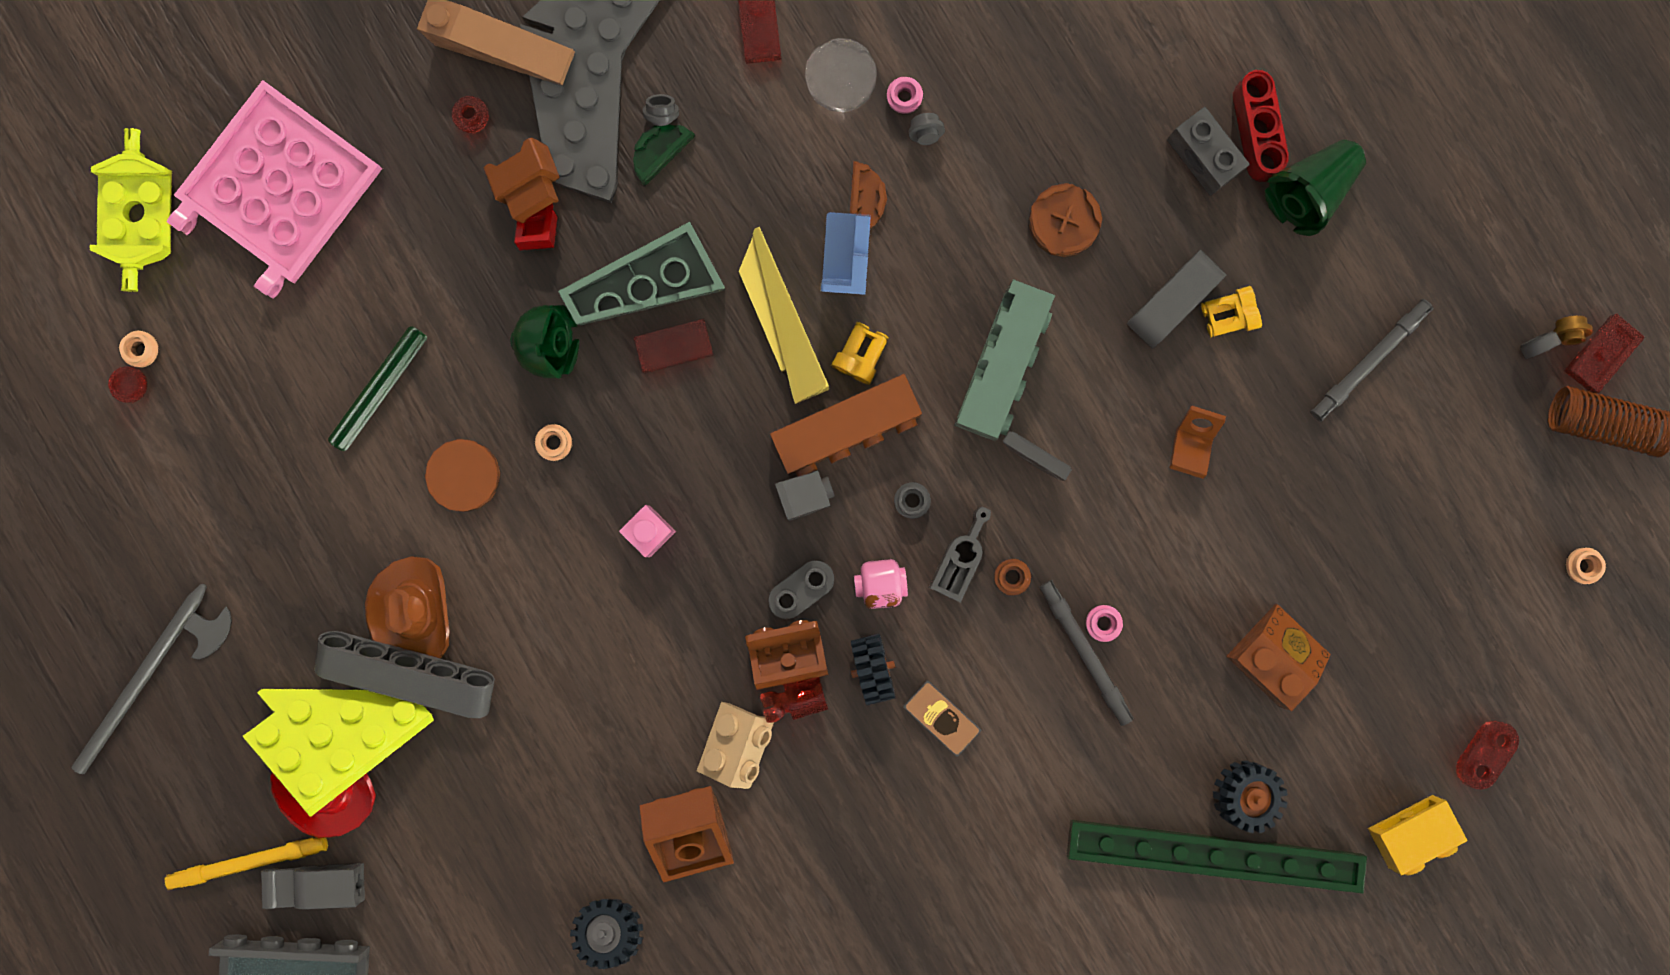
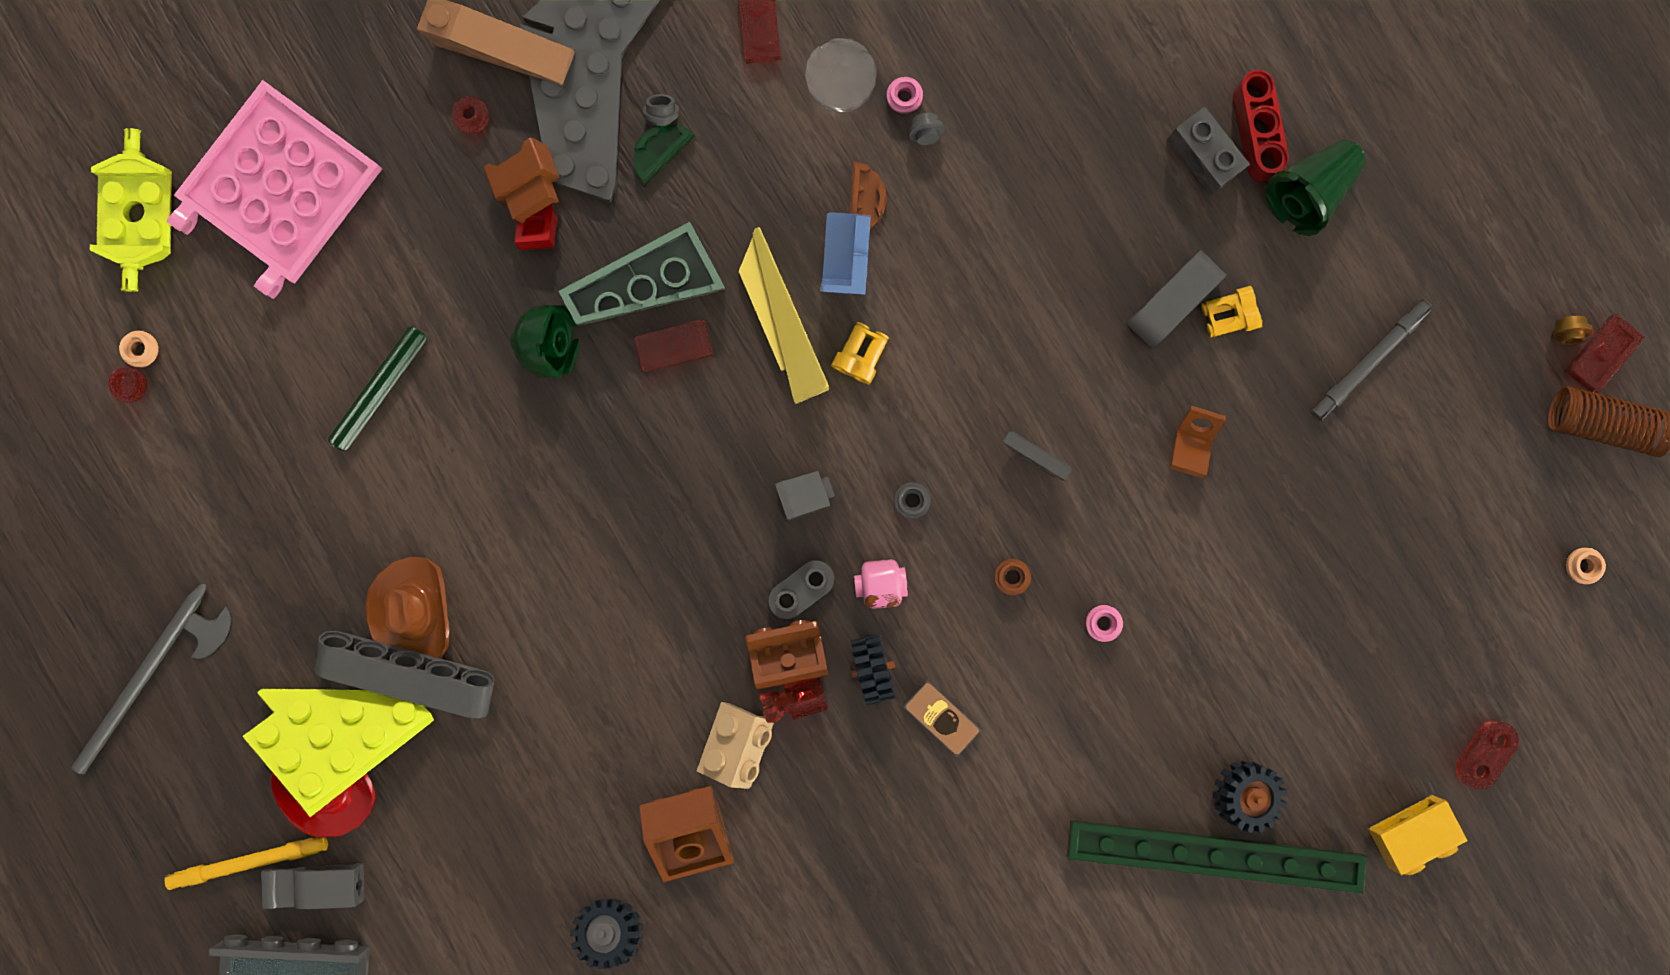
dark orange tile [425,439,500,512] -> none
light nougat plate [535,424,572,461] -> none
bright pink brick [619,505,676,557] -> none
dark orange brick [770,374,923,477] -> none
dark grey piece [928,506,991,603] -> none
sand green wedge [954,279,1055,441] -> none
dark orange tile [1028,183,1102,257] -> none
dark grey piece [1039,579,1134,726] -> none
dark orange slope [1226,604,1331,711] -> none
dark grey tile [1520,331,1561,359] -> none

